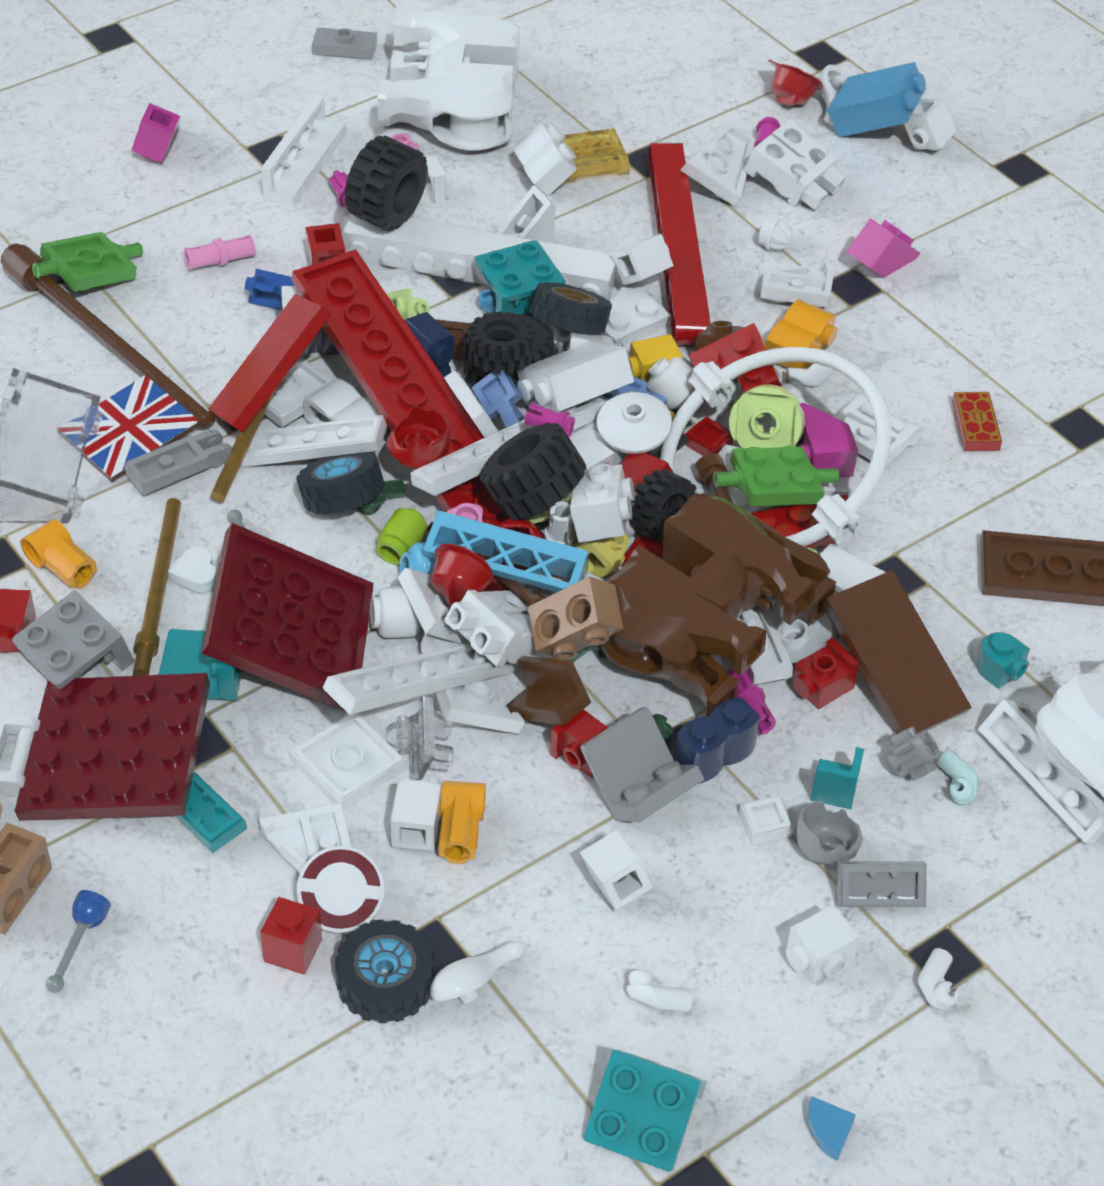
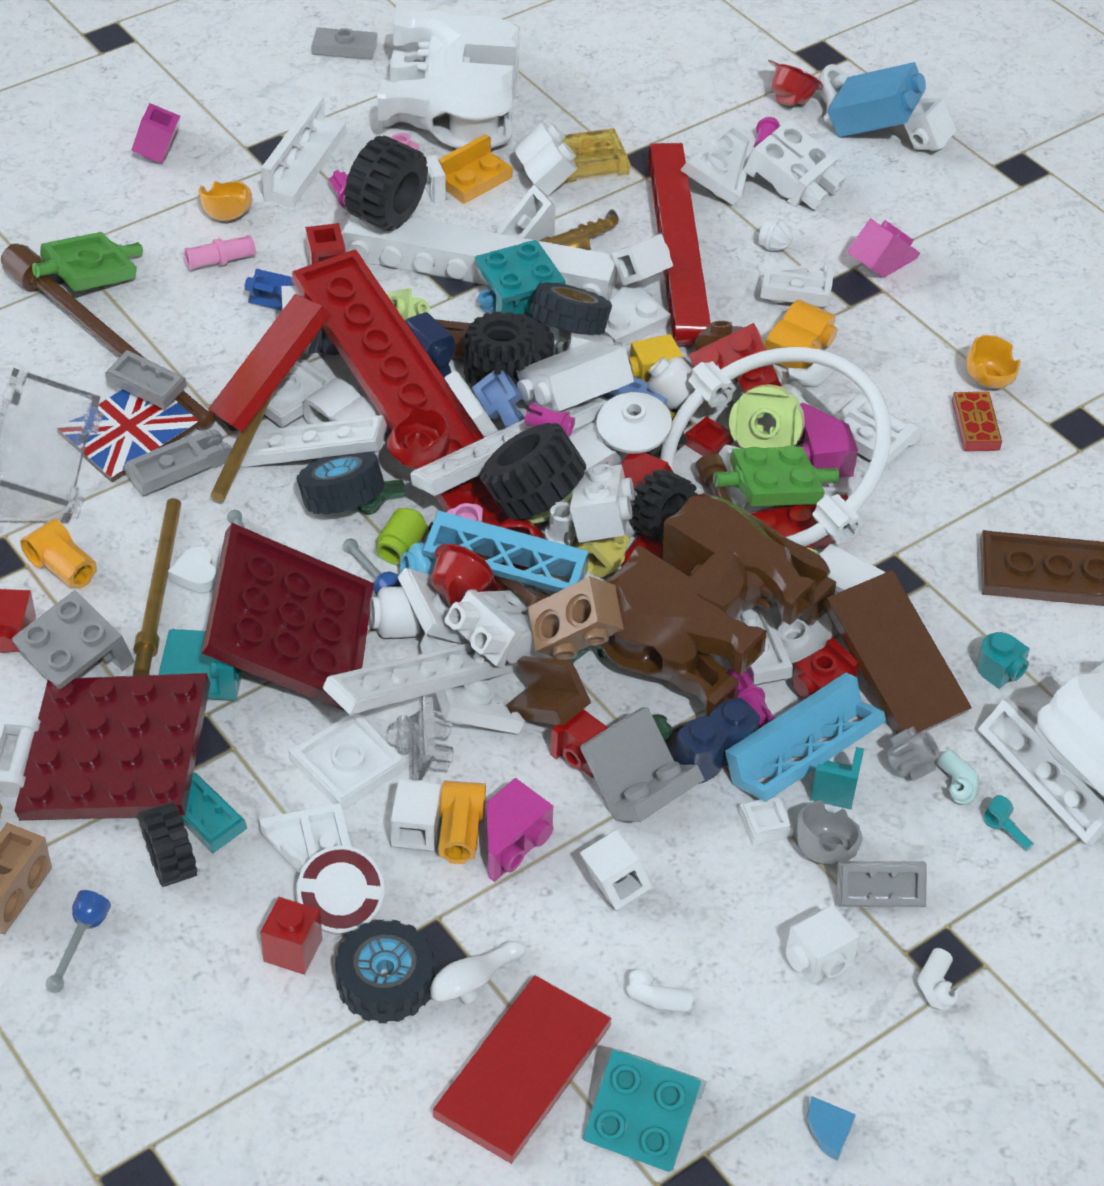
none -> light grey plate [105,350,187,410]
none -> black tyre [139,801,197,887]
none -> light orange hair [199,181,253,221]
none -> hinge [343,538,402,597]
none -> red tile [433,975,611,1164]
none -> light orange bracket [438,134,513,204]
none -> dark pink slope [486,777,554,882]
none -> pearl gold piece [539,209,619,250]
none -> medium azure fence [725,673,886,802]
none -> light orange hair [966,335,1021,389]
none -> teal hand [984,795,1034,851]

